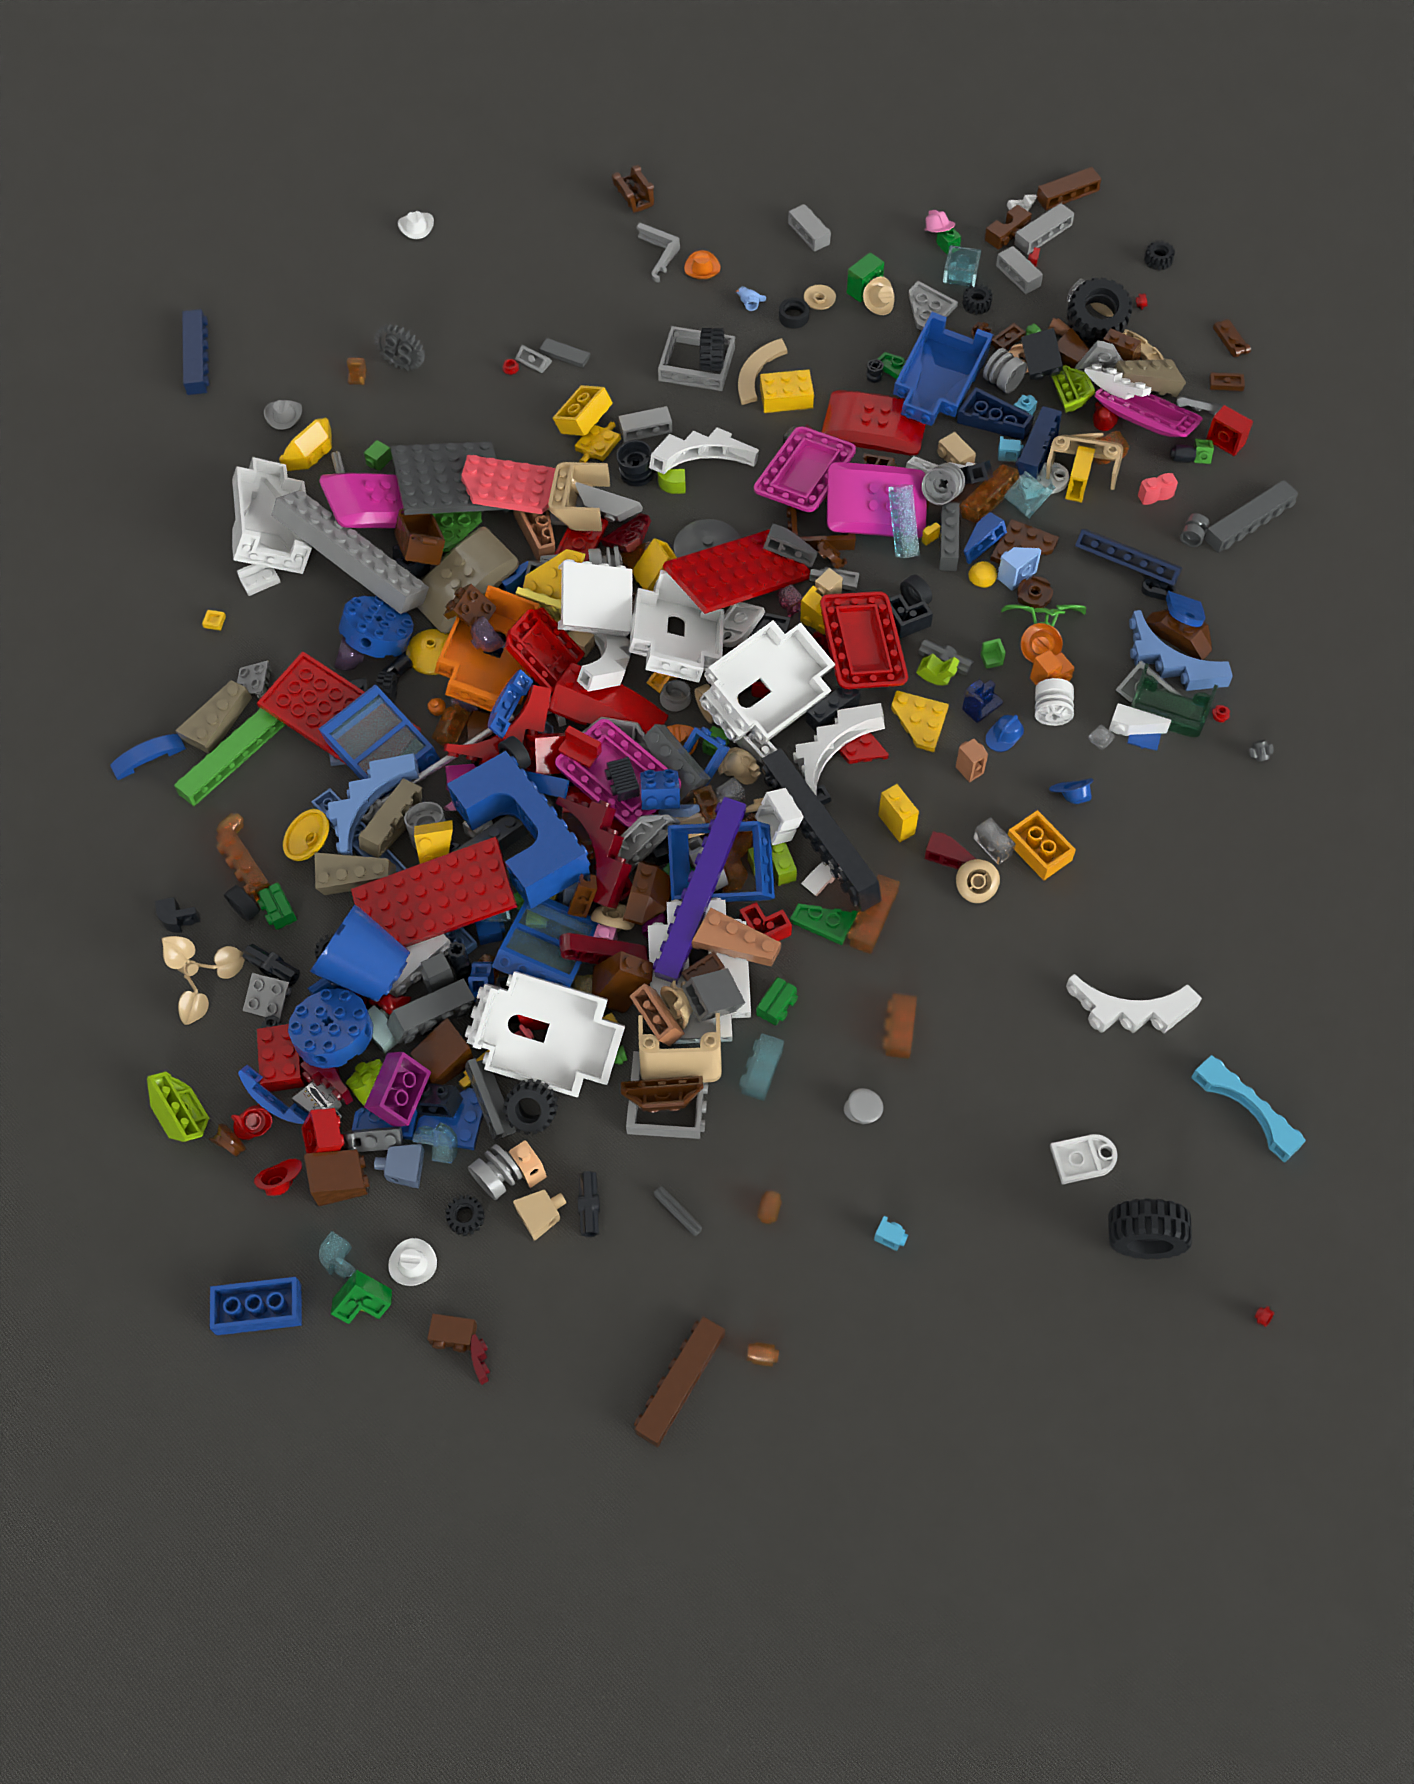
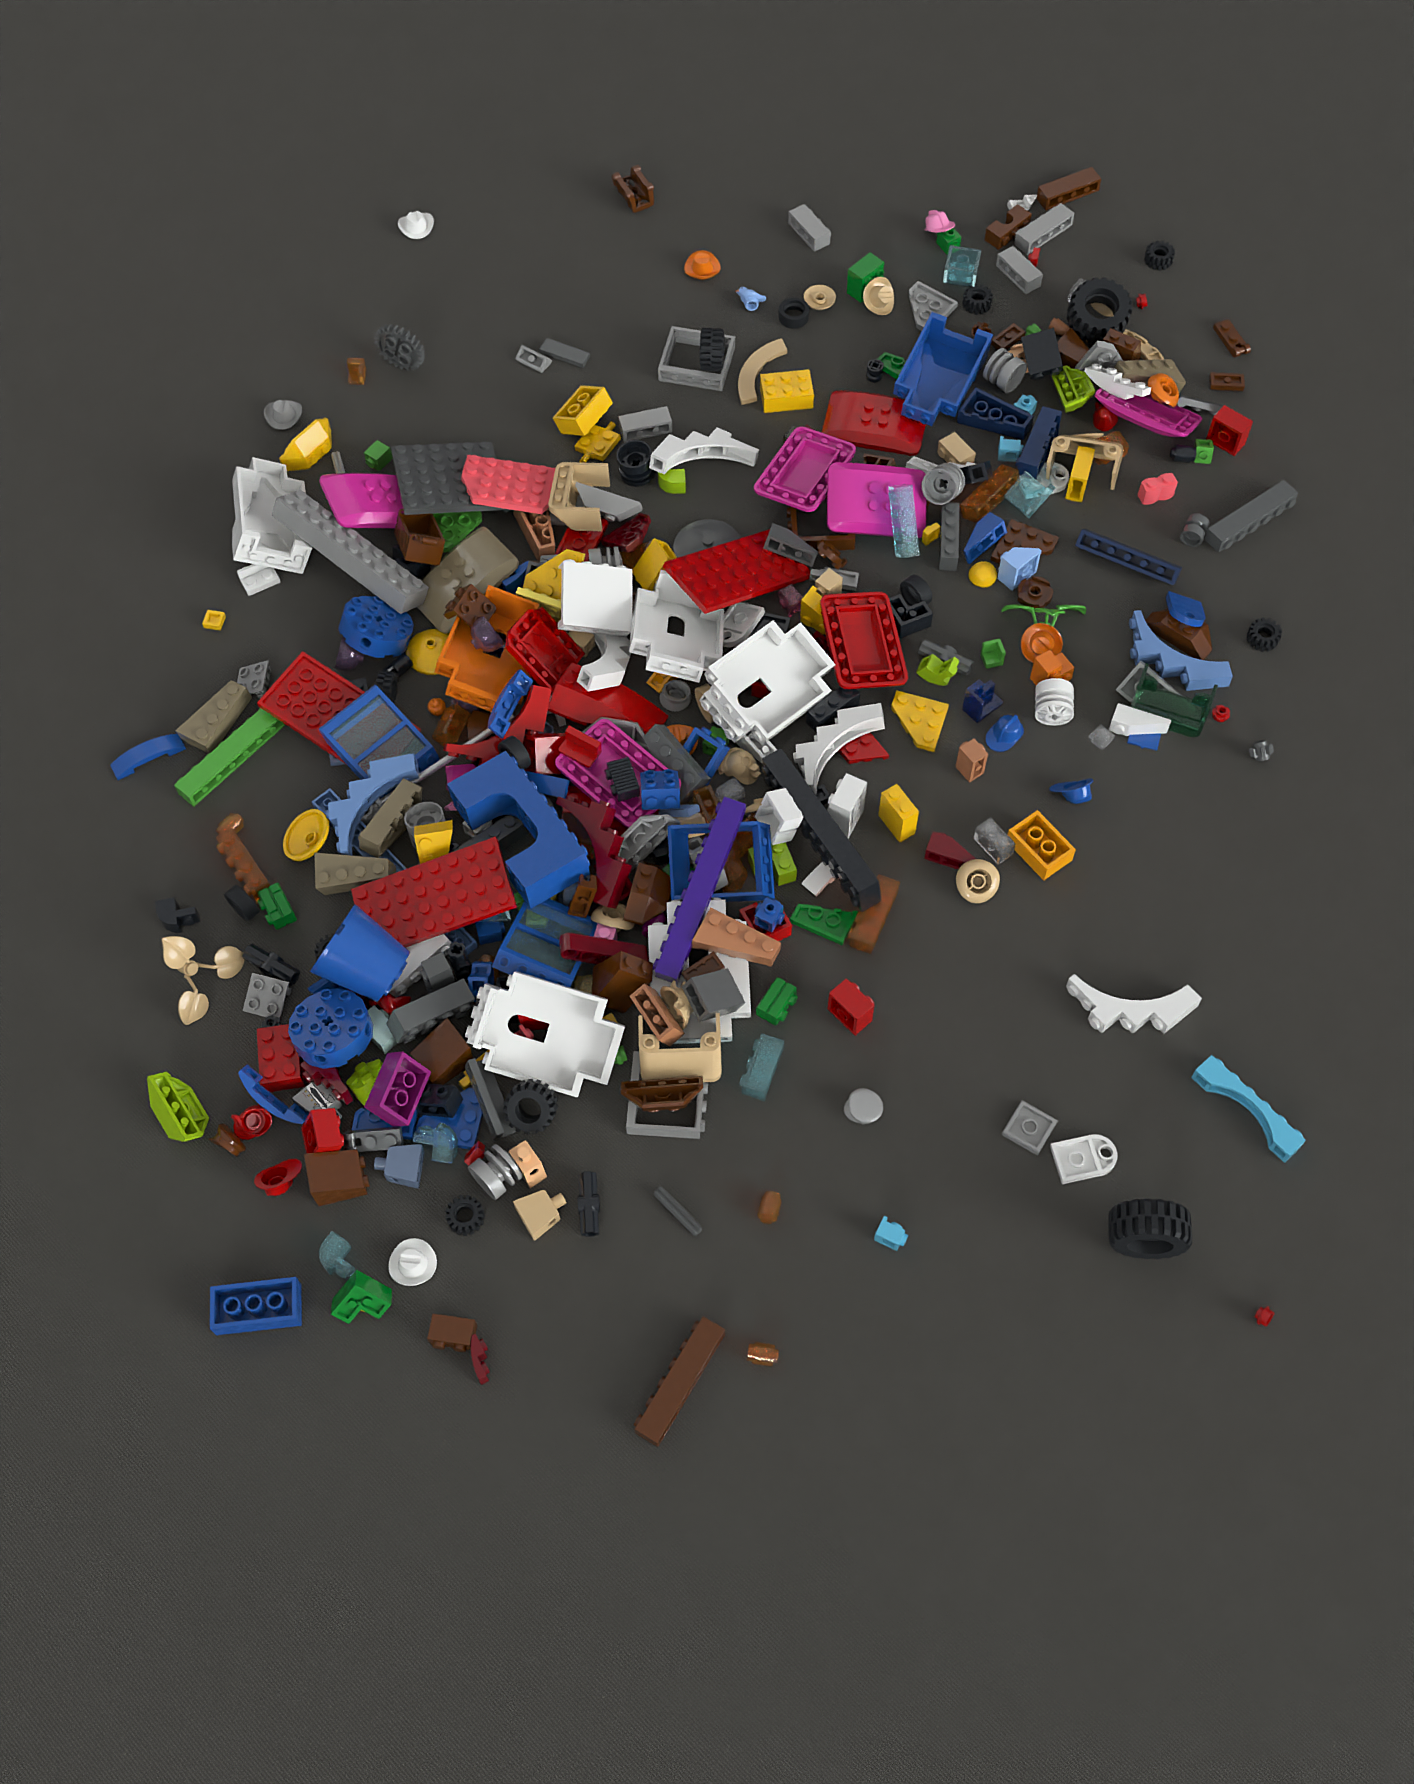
dark blue brick [182,309,210,395] -> none
red plate [502,359,519,375] -> none
light grey hinge [637,223,680,282] -> none
clear orange brick [883,994,917,1059] -> none
black beam [1141,578,1176,601] -> none
none -> red plate [464,1141,485,1166]
none -> blue brick [755,897,785,933]
none -> white brick [827,773,867,838]
none -> red brick [828,978,875,1036]
none -> light grey tile [1002,1100,1058,1156]
none -> orange hat [1148,373,1179,407]
none -> black tyre [1246,617,1282,652]

